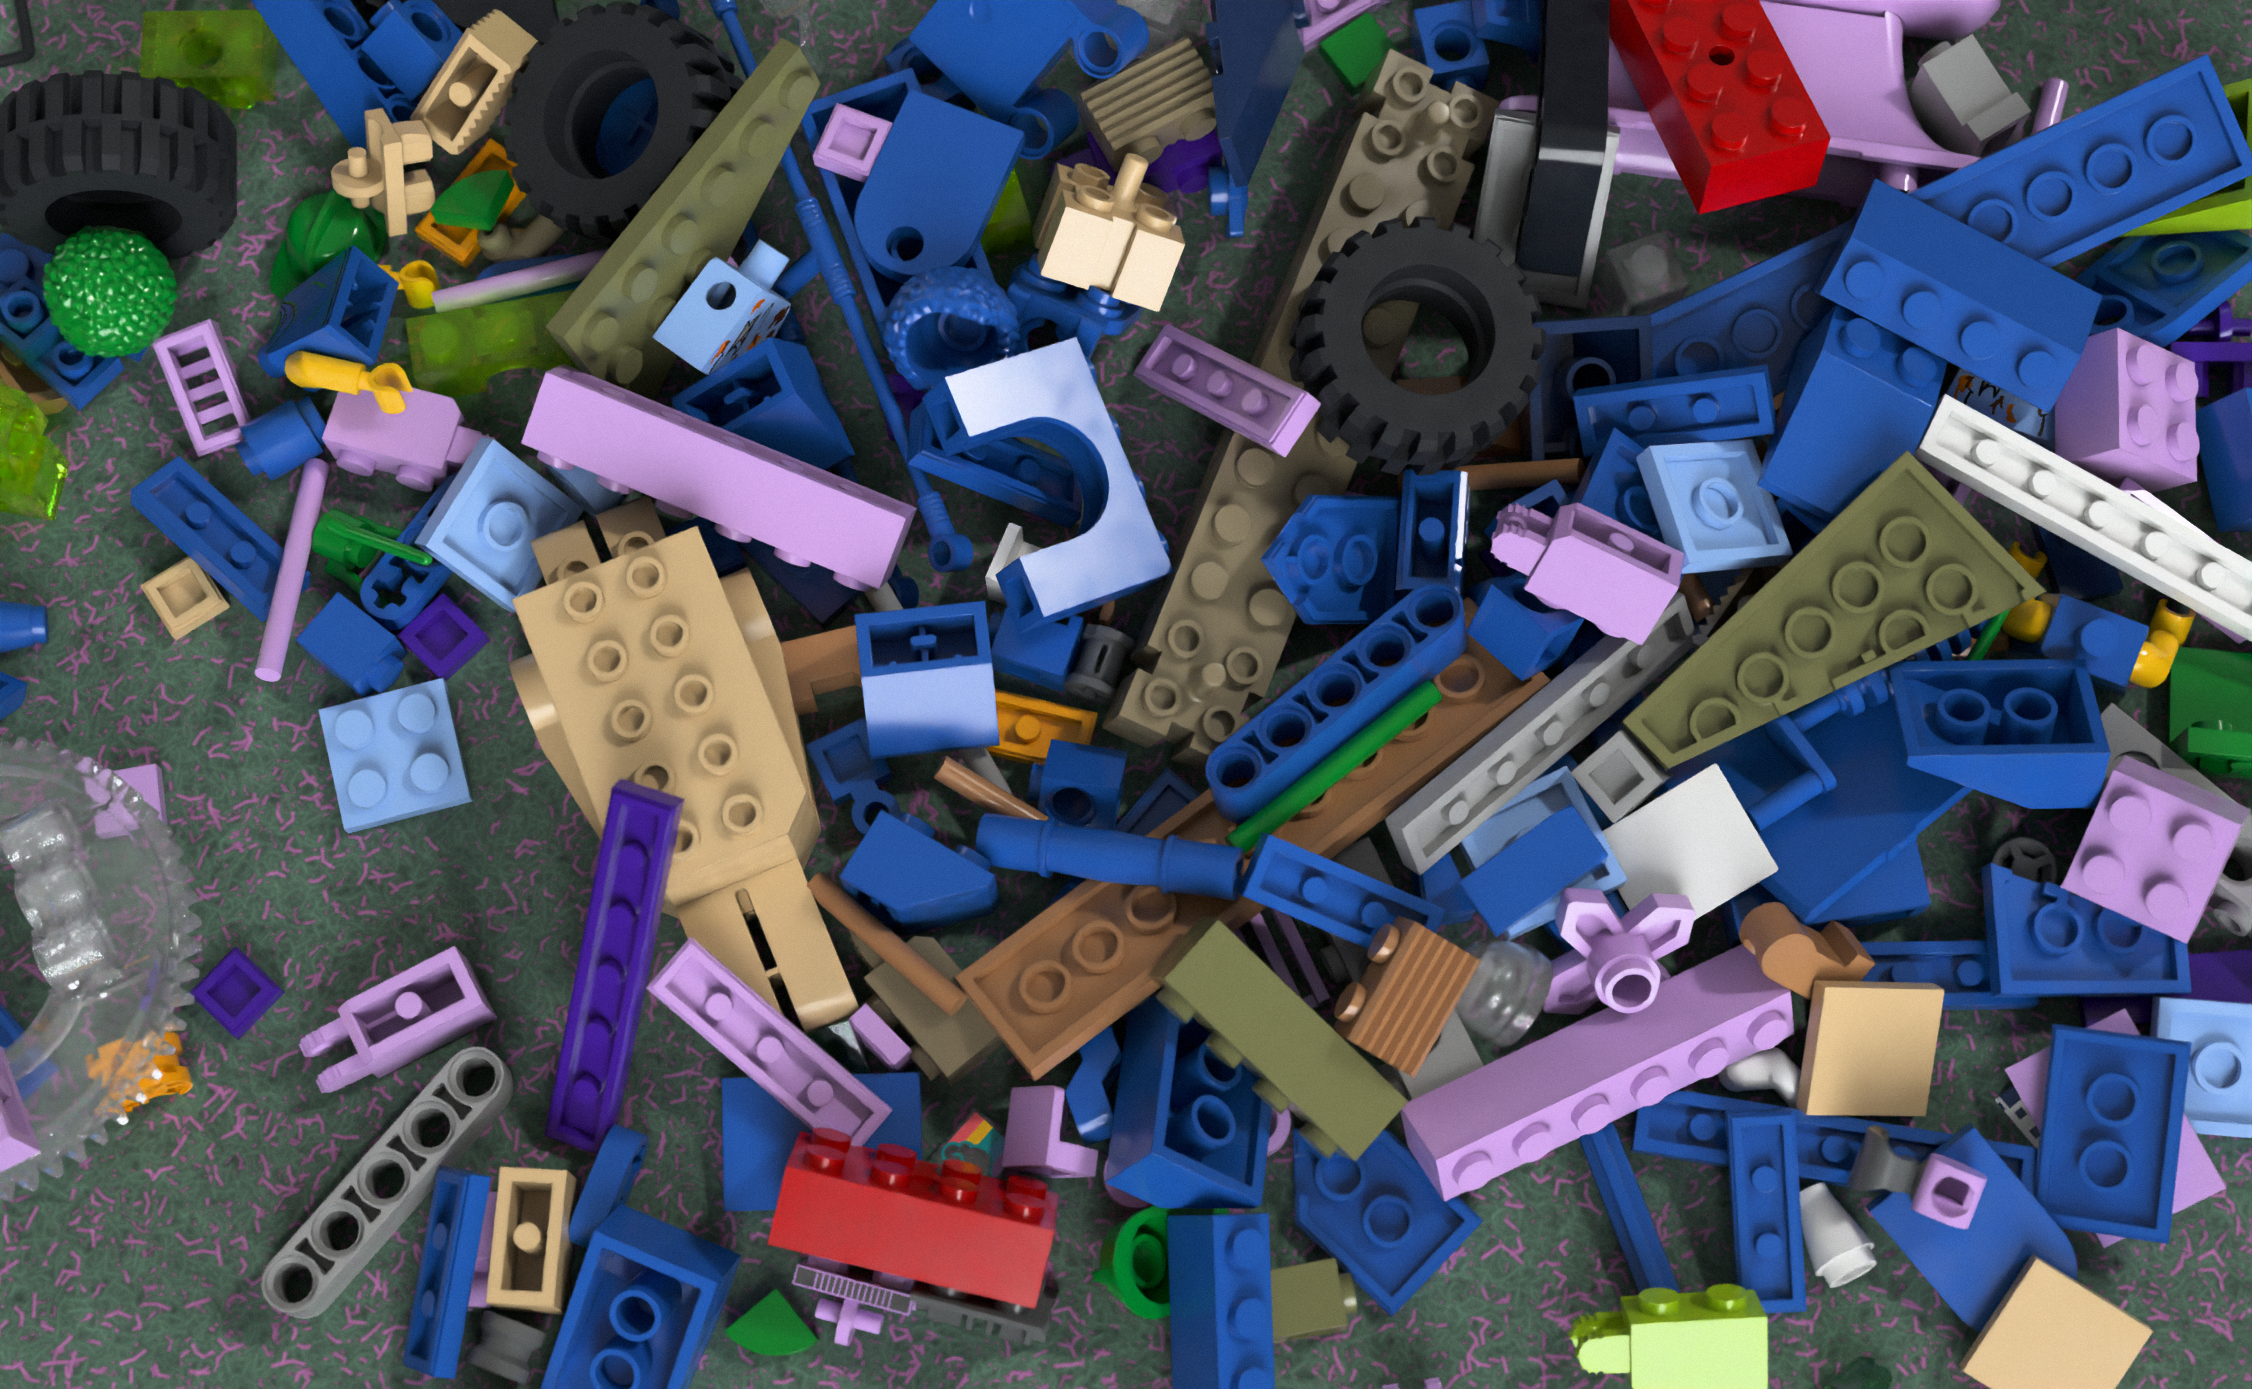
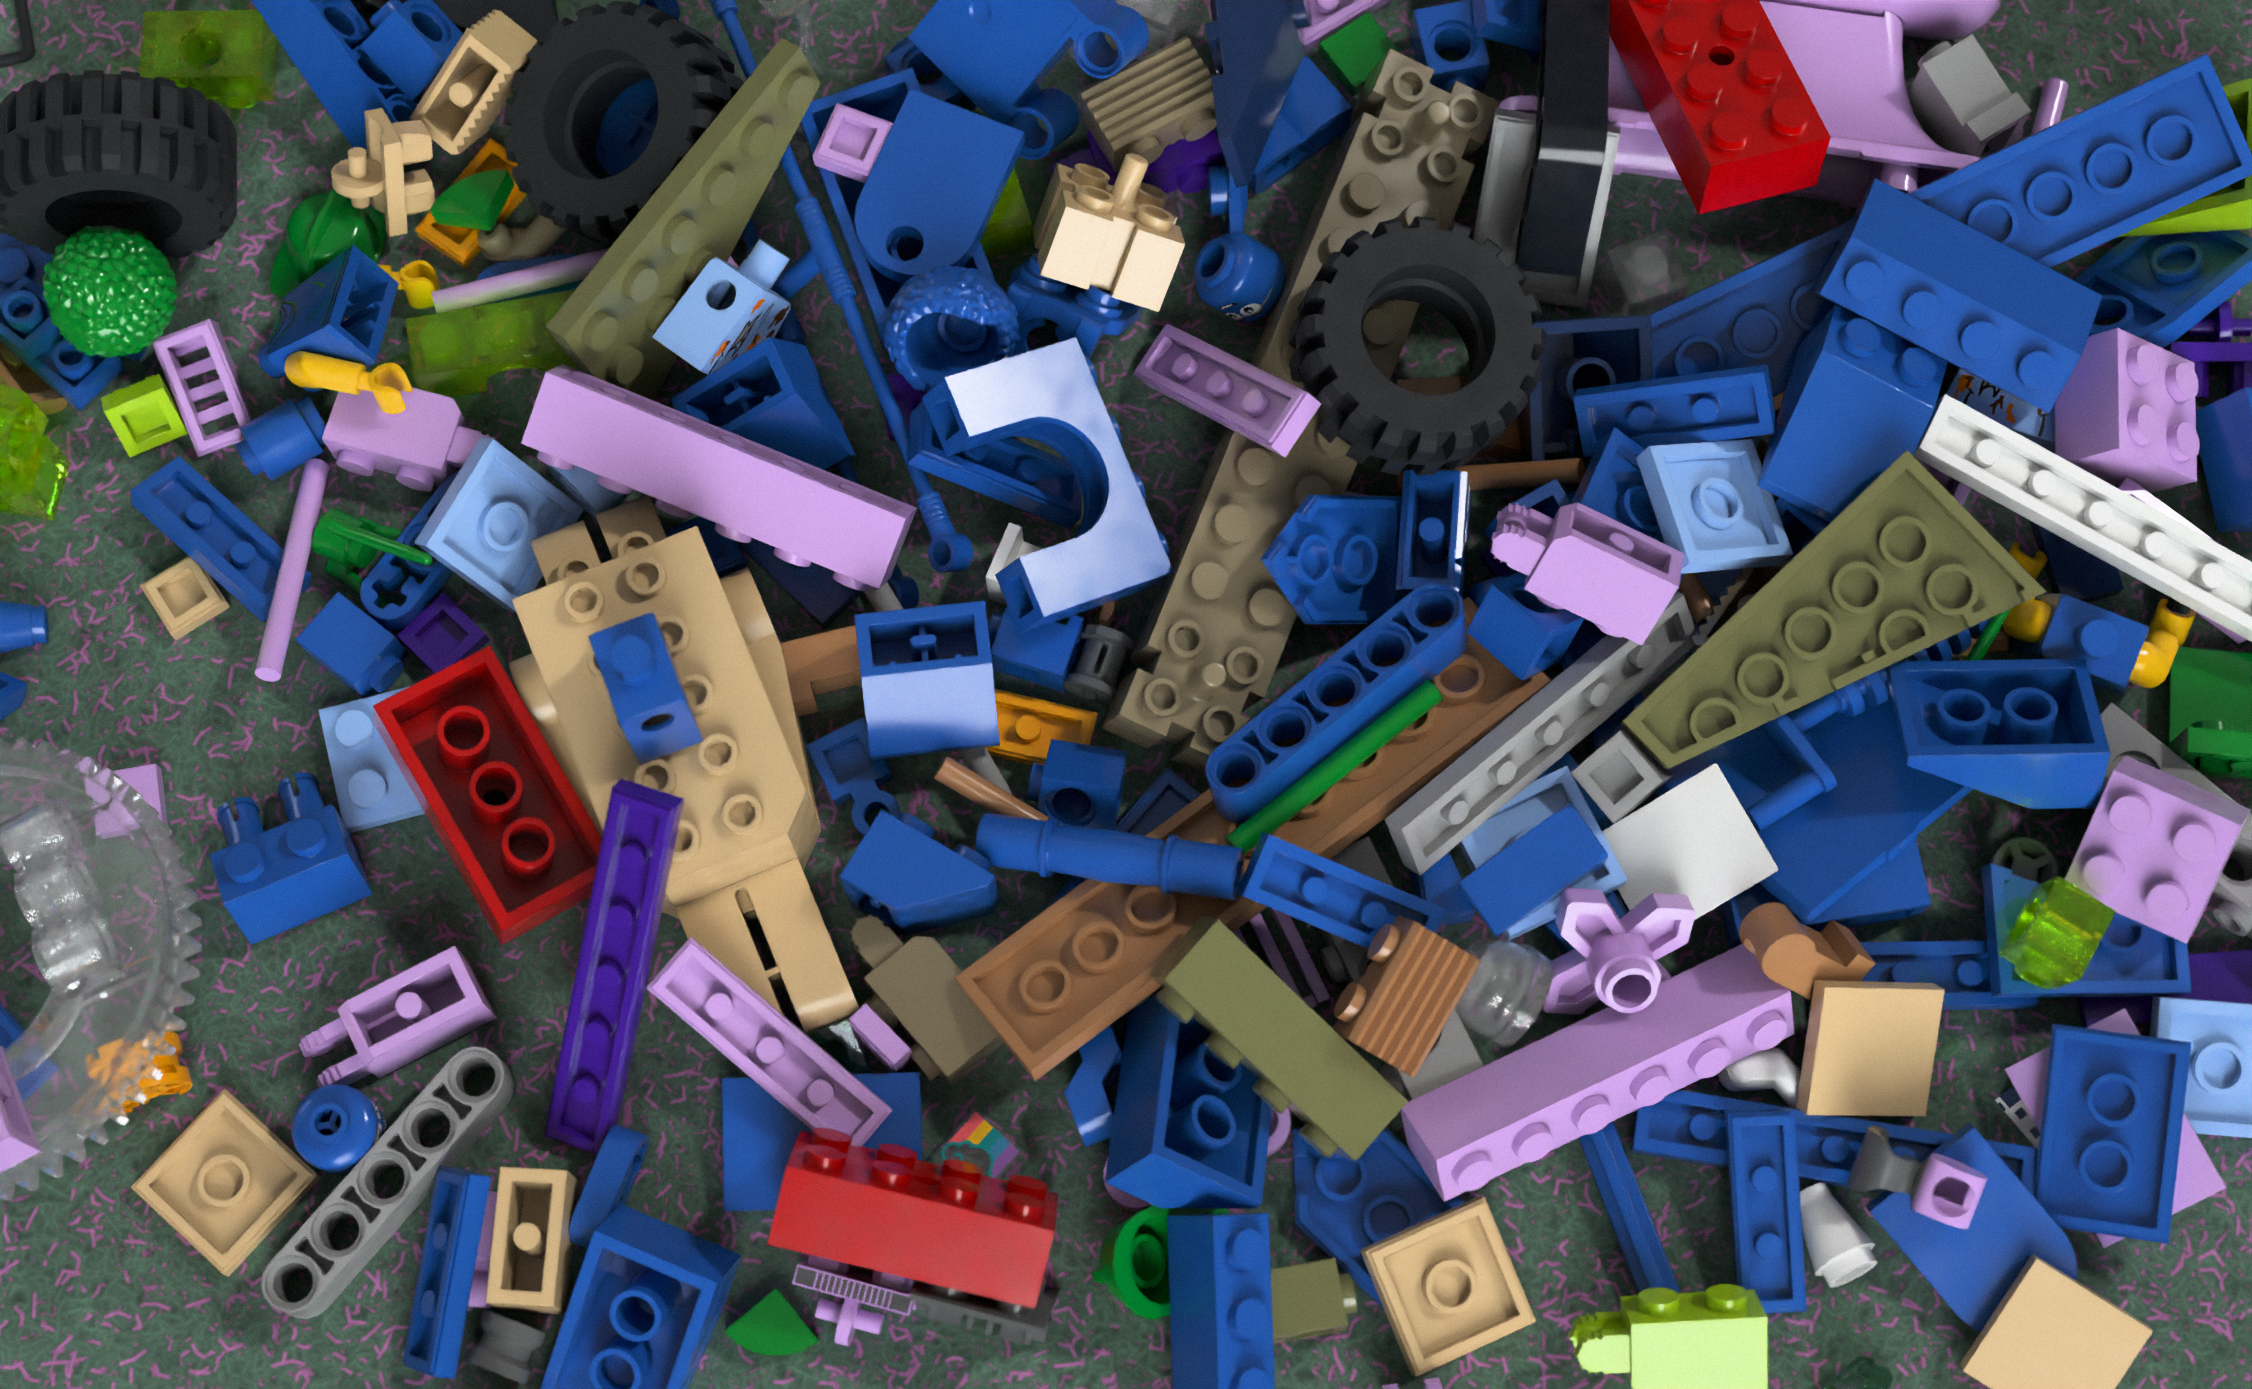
dark purple tile [189,946,285,1040] -> none
medium nougat bar [807,872,967,1016] -> none
lavender panel [1002,1085,1098,1178] -> none
none -> lime tile [100,374,188,457]
none -> tan tile [131,1088,322,1277]
none -> blue brick [209,772,373,945]
none -> blue head [291,1084,387,1175]
none -> red brick [373,645,602,946]
none -> blue torso [588,612,703,765]
none -> blue head [1194,231,1286,323]
none -> blue brick [1214,56,1353,194]
none -> tan tile [1360,1196,1536,1376]
none -> clear neon green brick [1999,876,2116,989]

